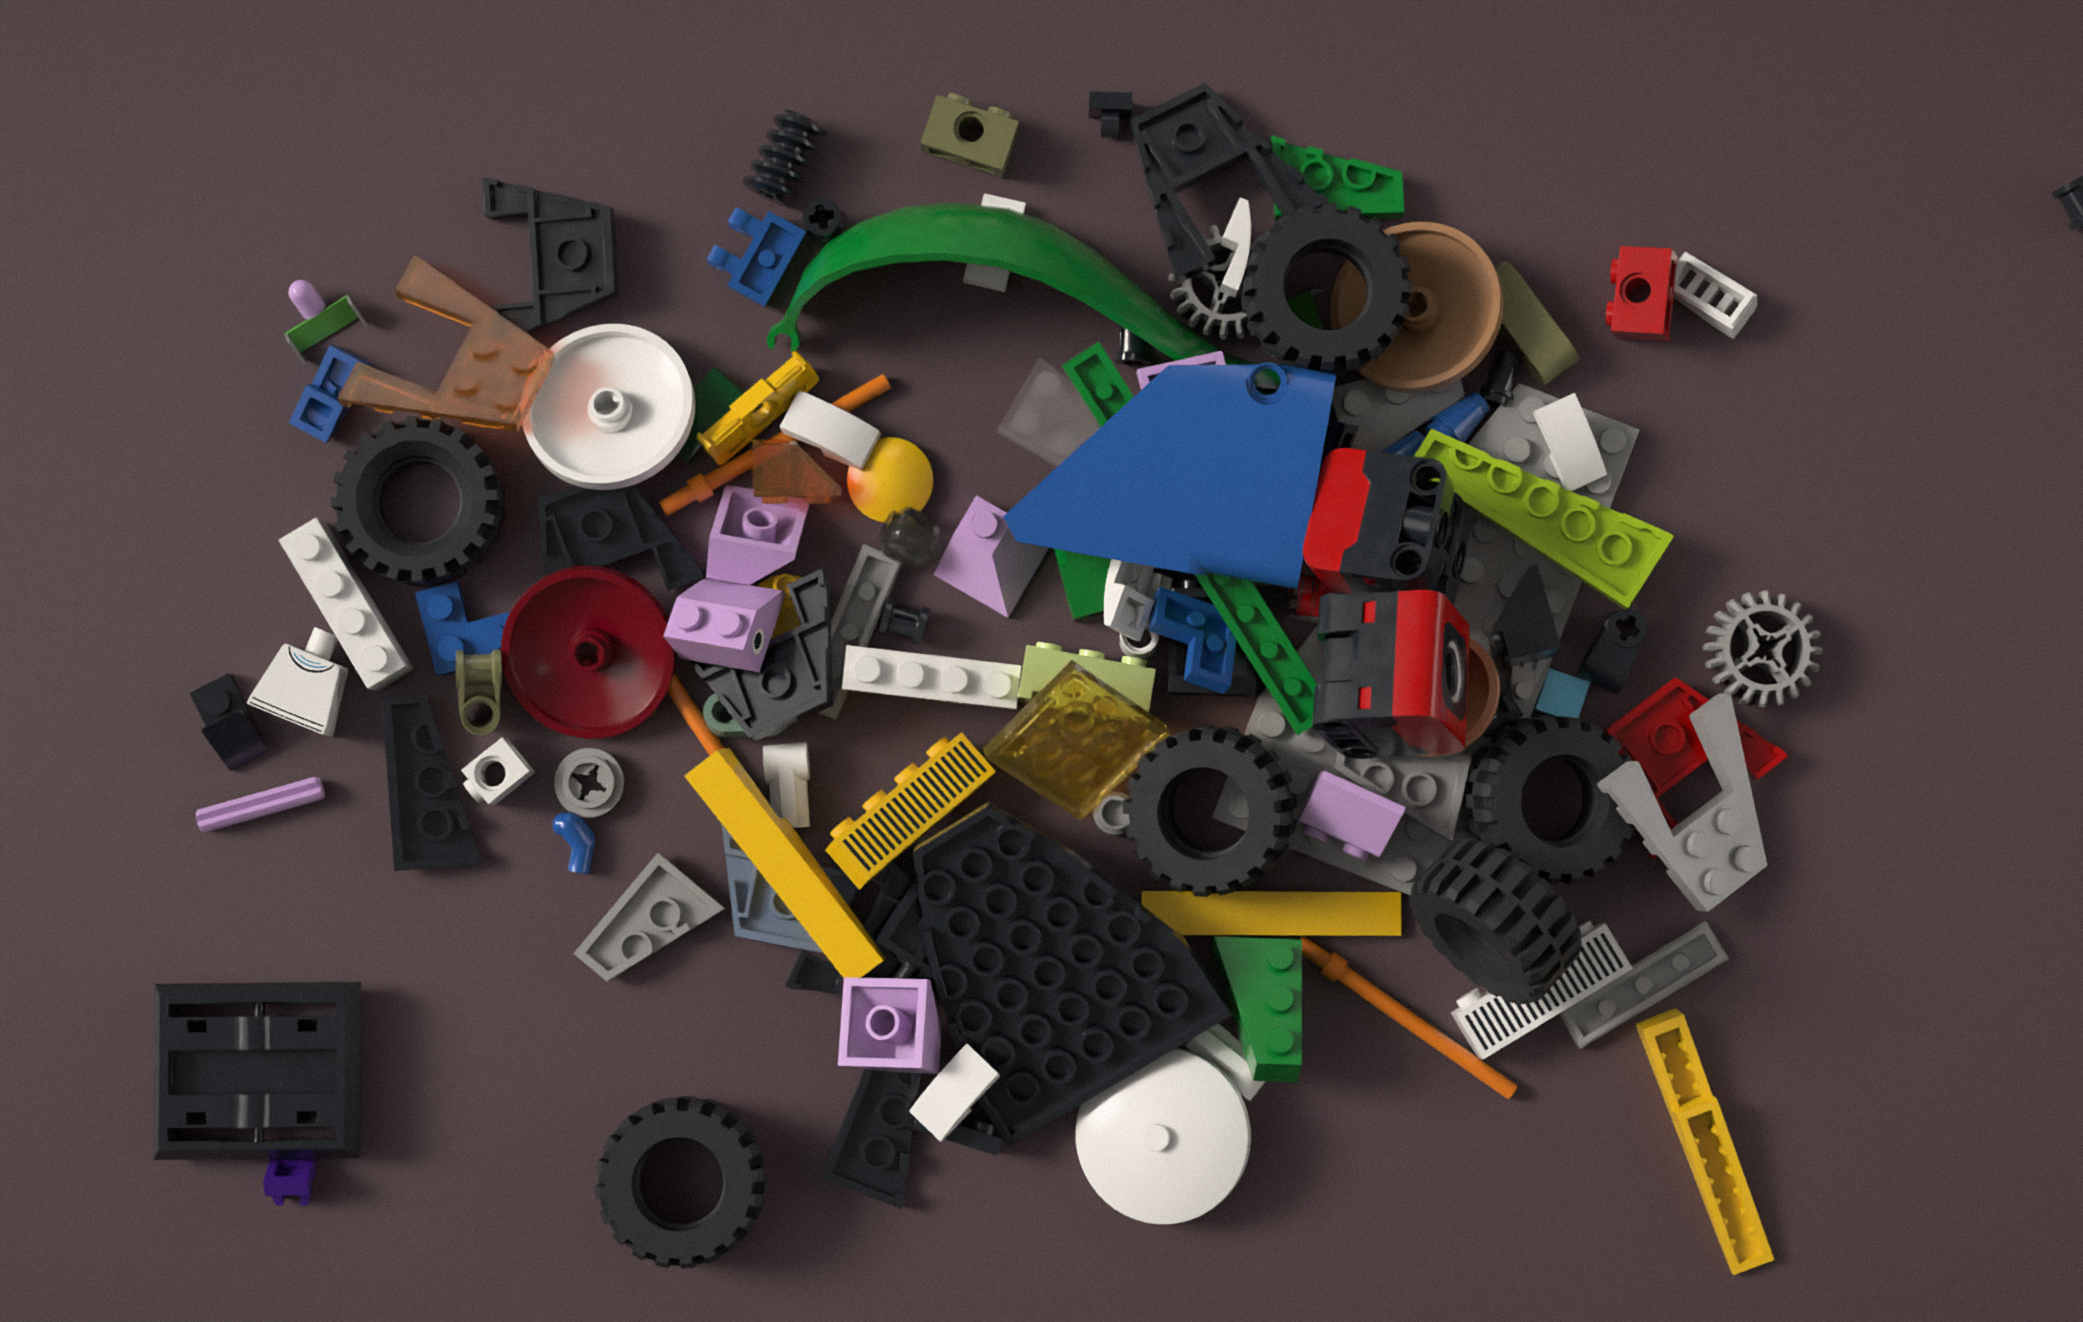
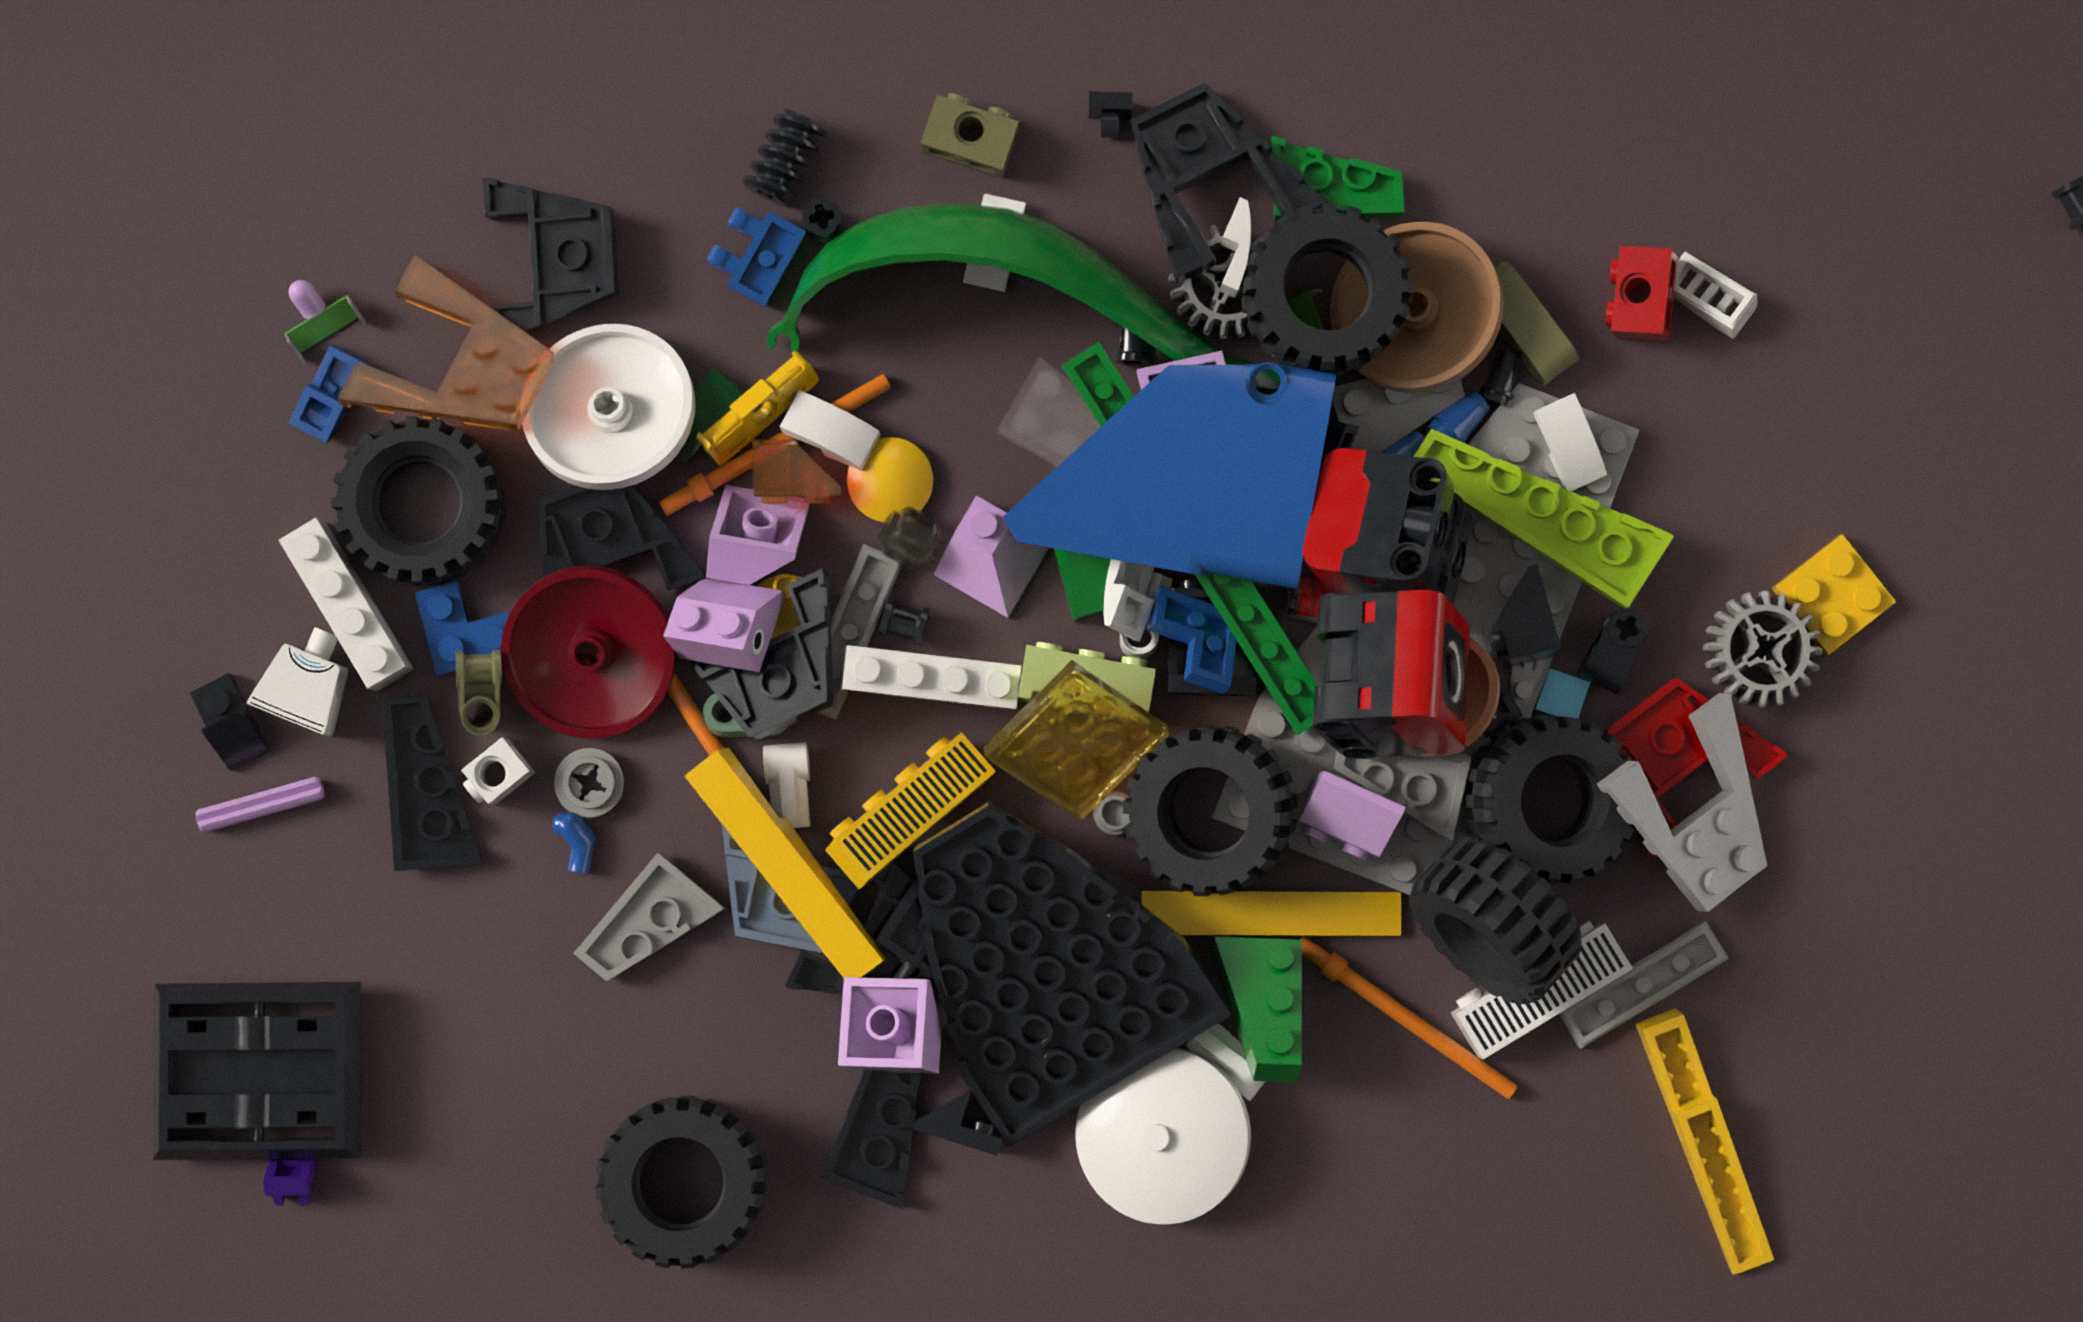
white slope [909,1043,1000,1142] -> none
none -> yellow plate [1771,534,1896,656]

